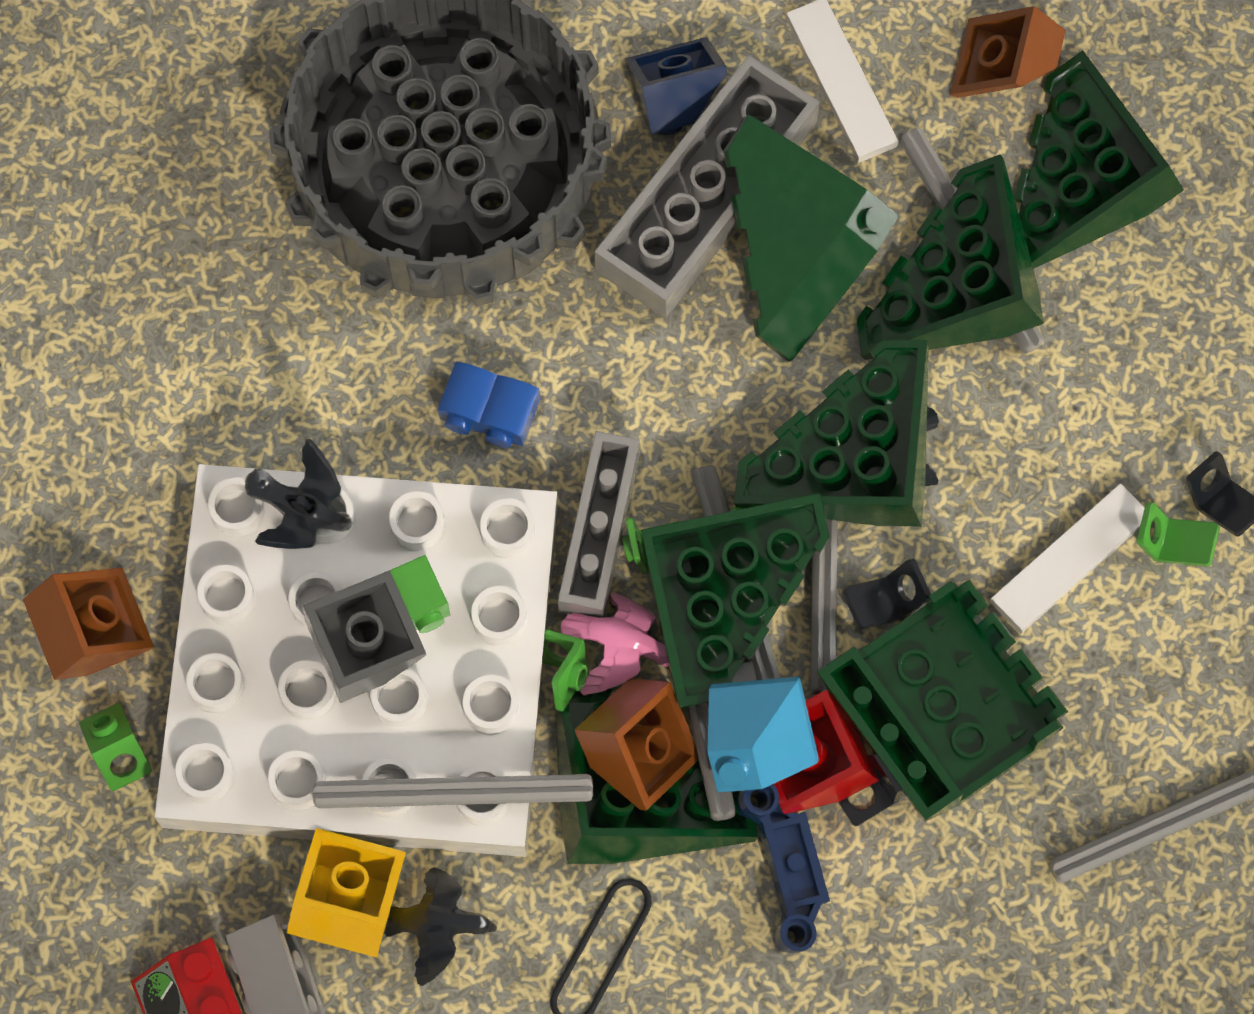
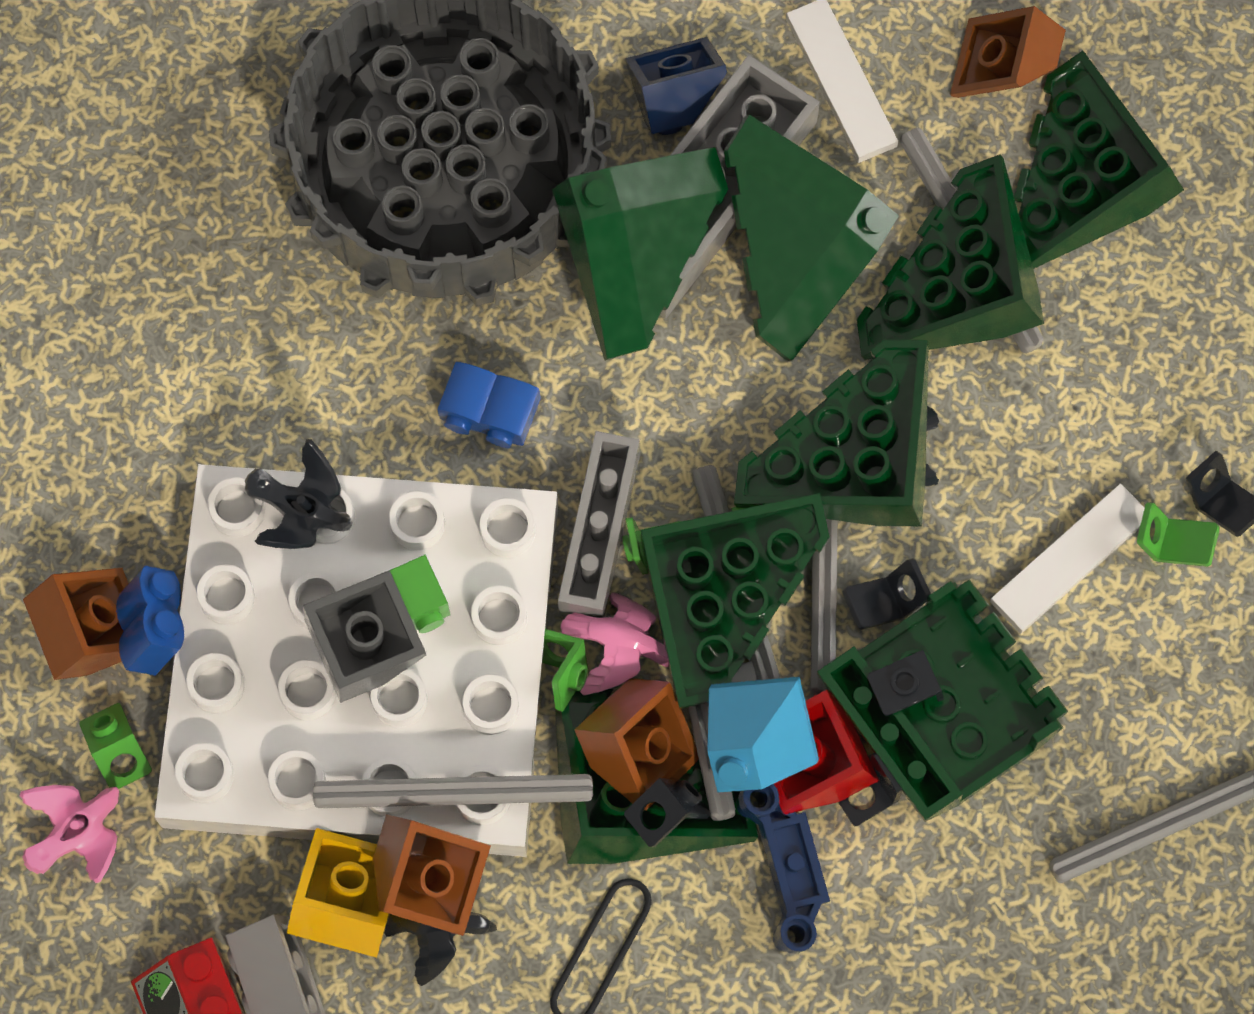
none -> bright pink animal [19,785,119,883]
none -> blue brick [116,566,184,676]
none -> dark orange slope [372,814,491,936]
none -> dark green slope [552,147,728,361]
none -> black bracket [624,778,711,847]
none -> black bracket [867,650,944,716]

